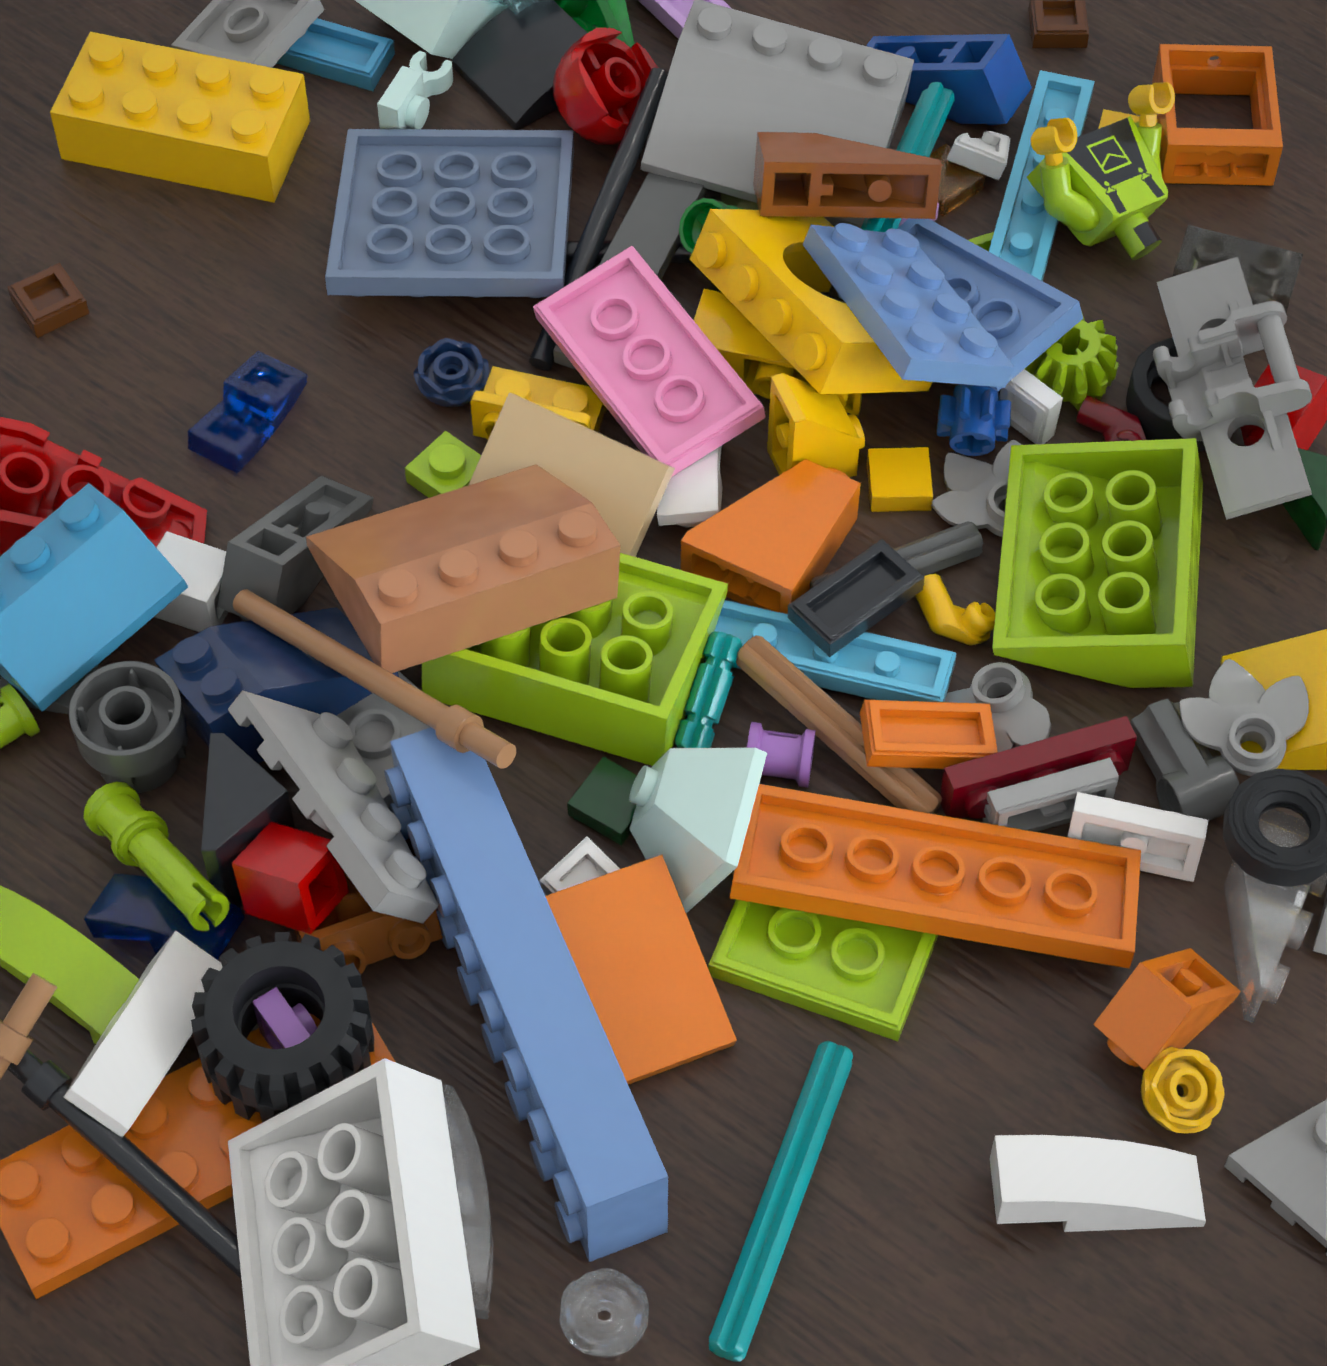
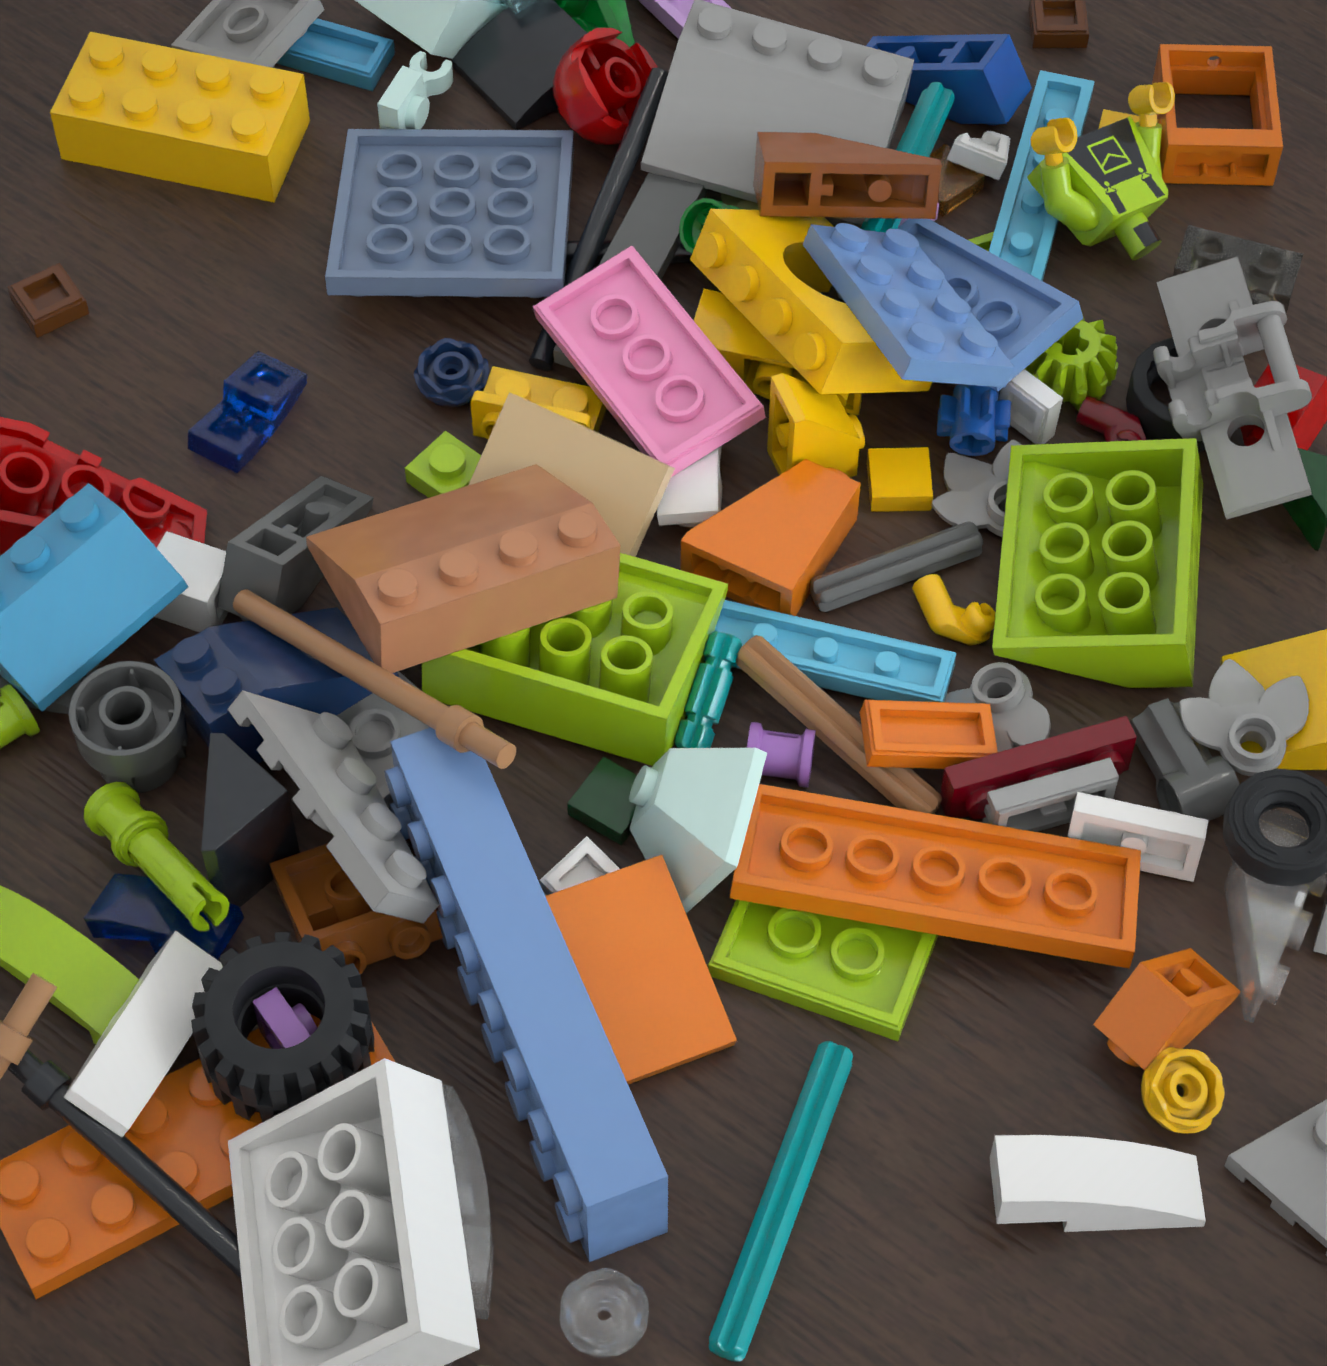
red brick [232,822,349,934] -> none
black tile [788,539,924,657] -> none

